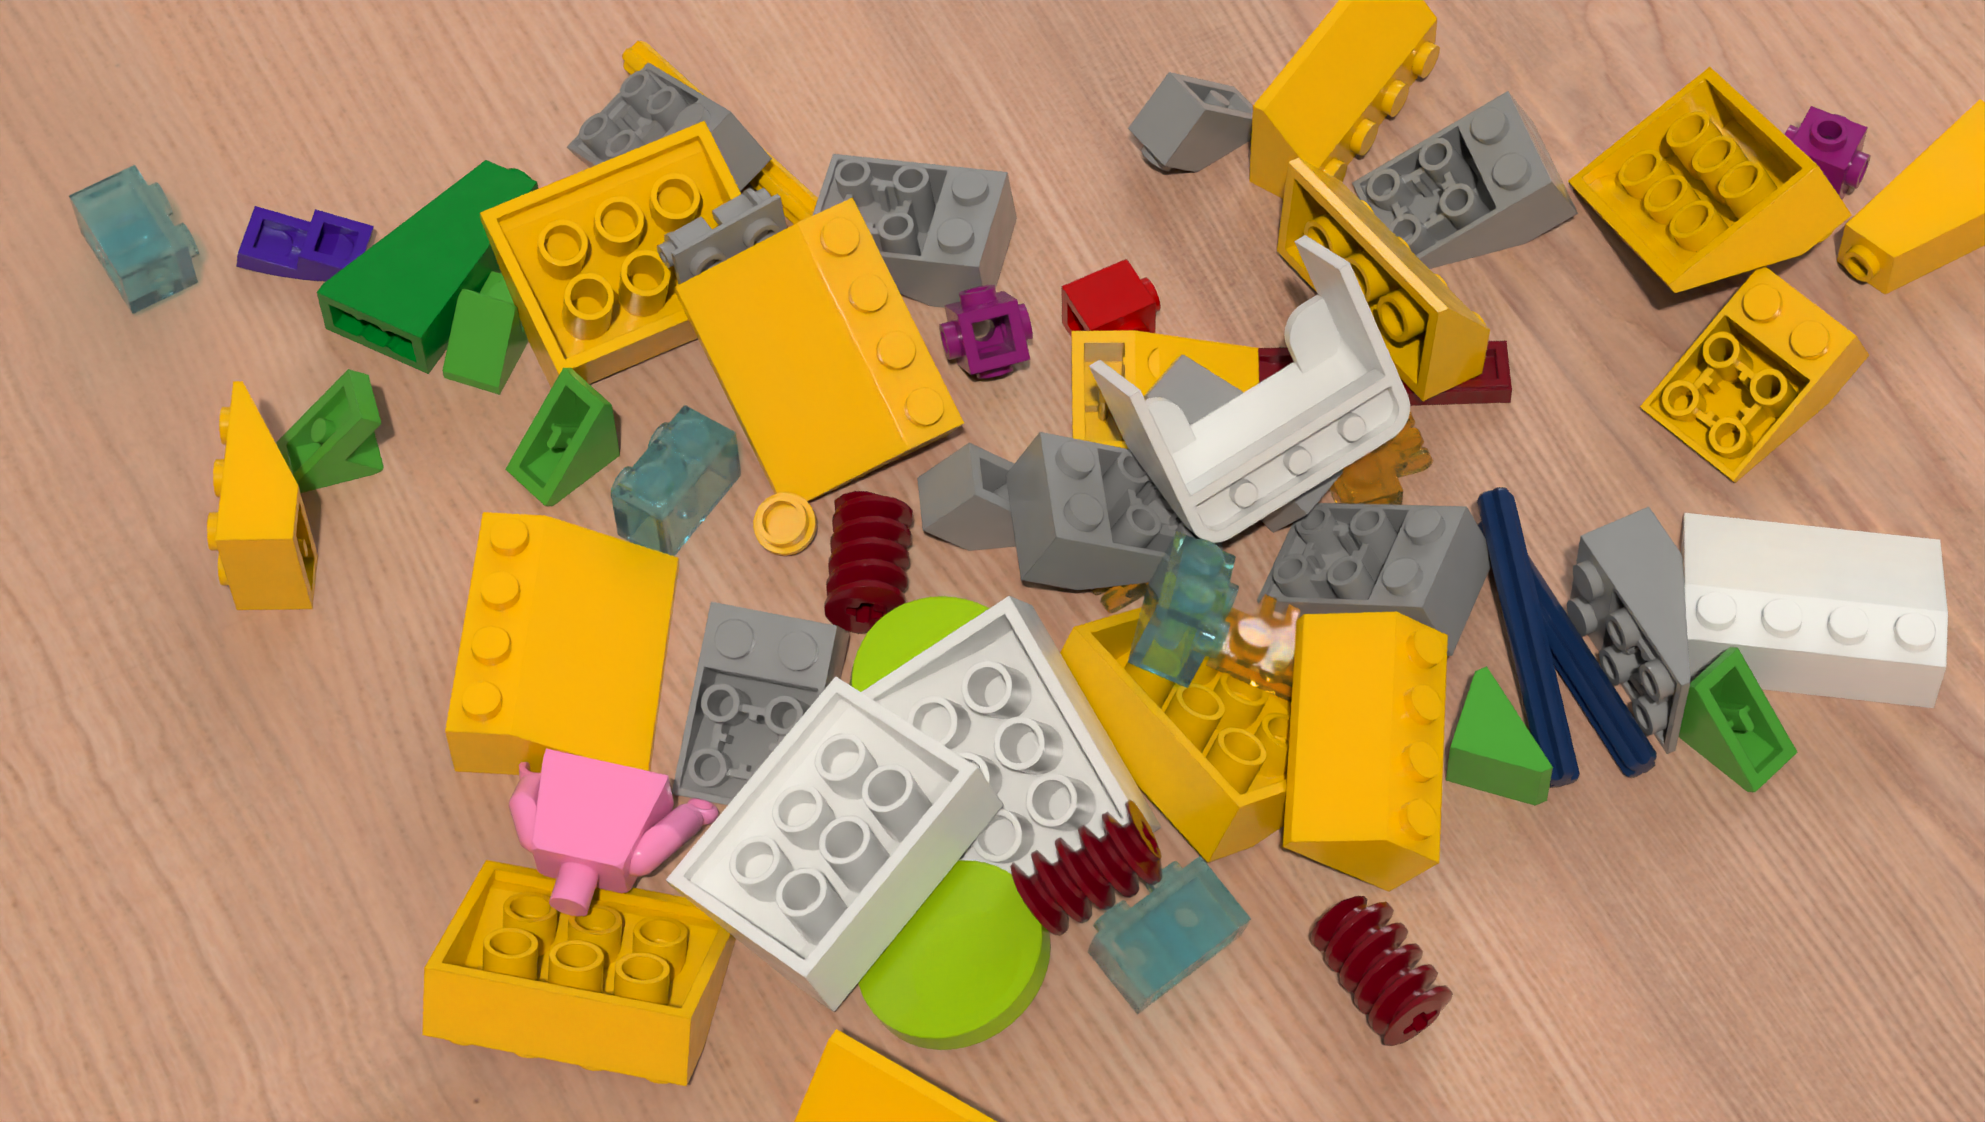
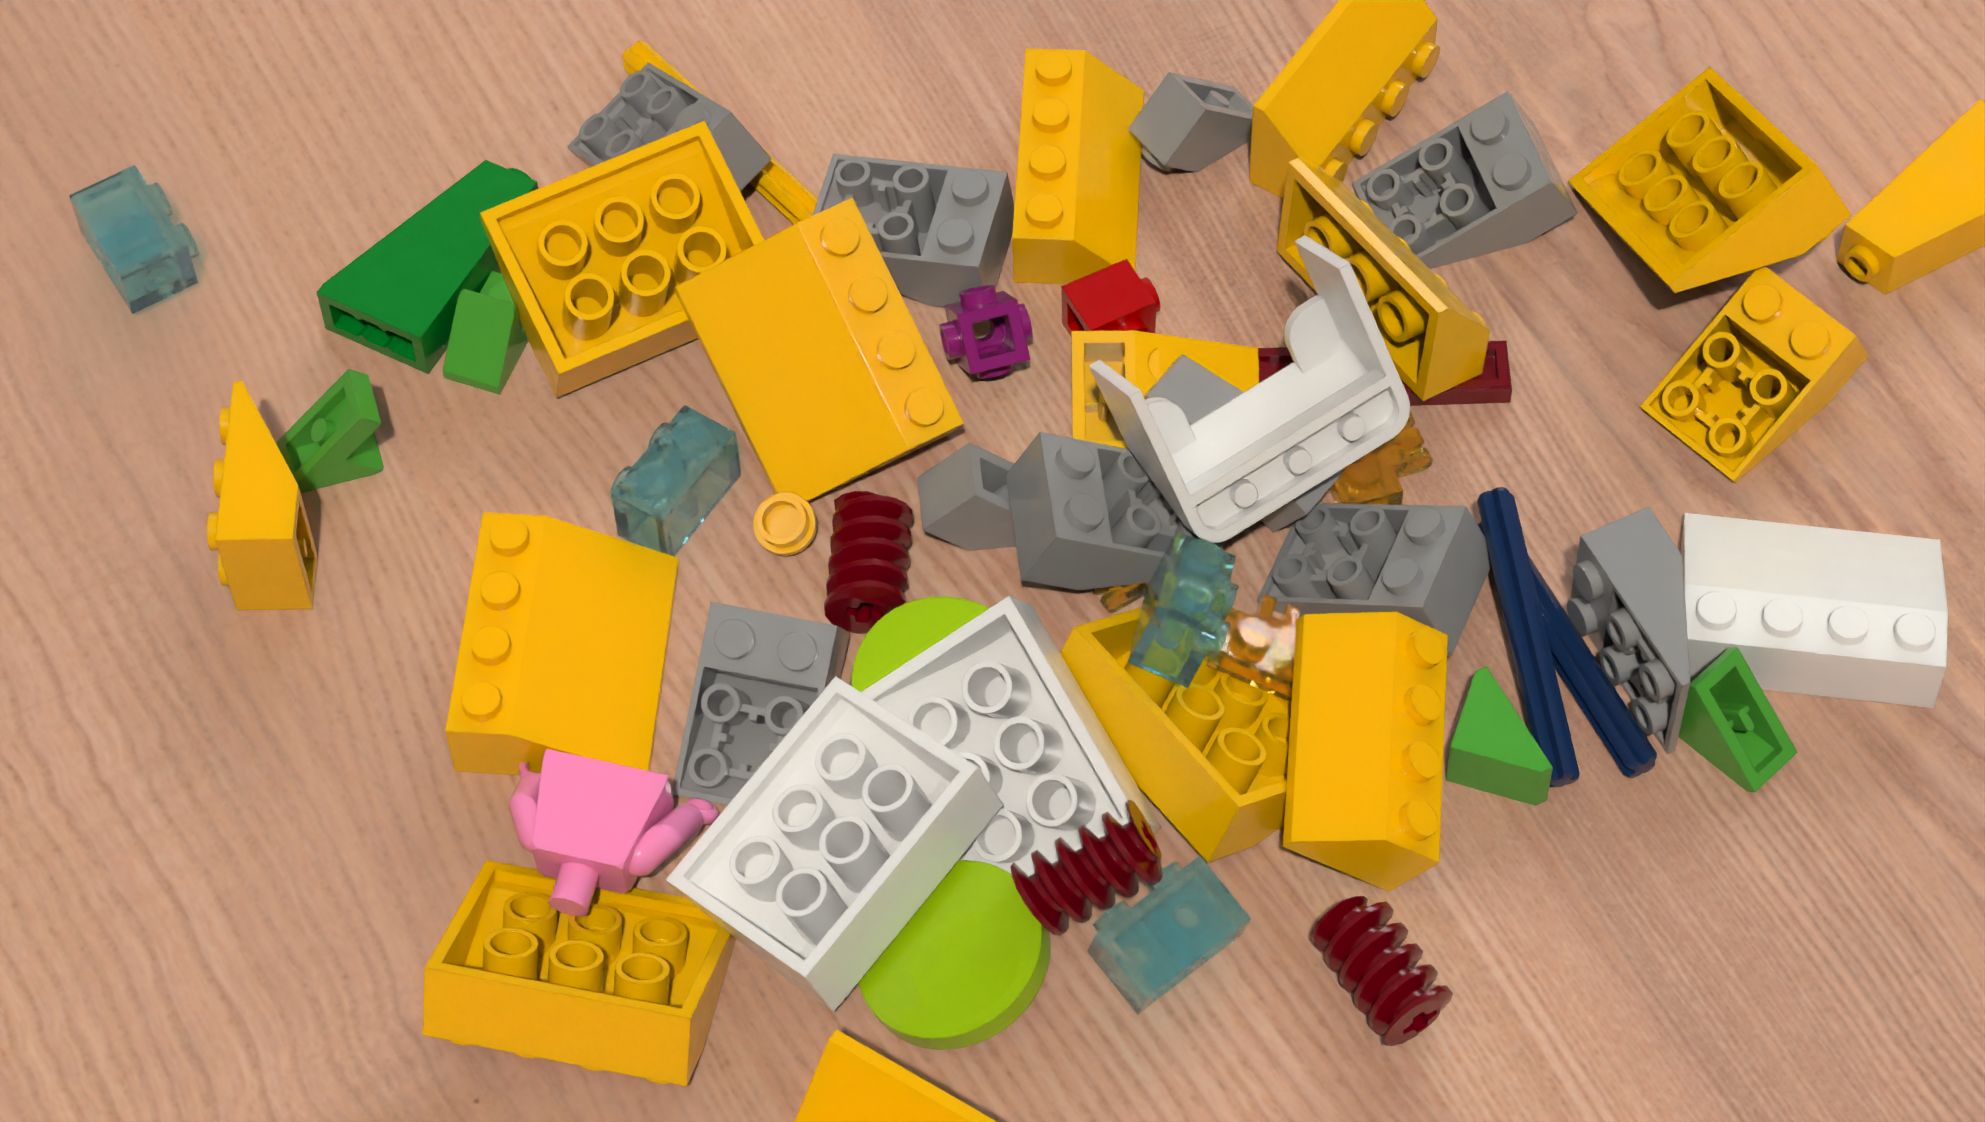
dark purple slope [236,206,374,281] -> none
bright green slope [505,368,620,506] -> none
light grey hinge [657,188,787,284] -> none
magenta brick [1784,106,1871,200] -> none
none -> yellow slope [1012,48,1144,284]

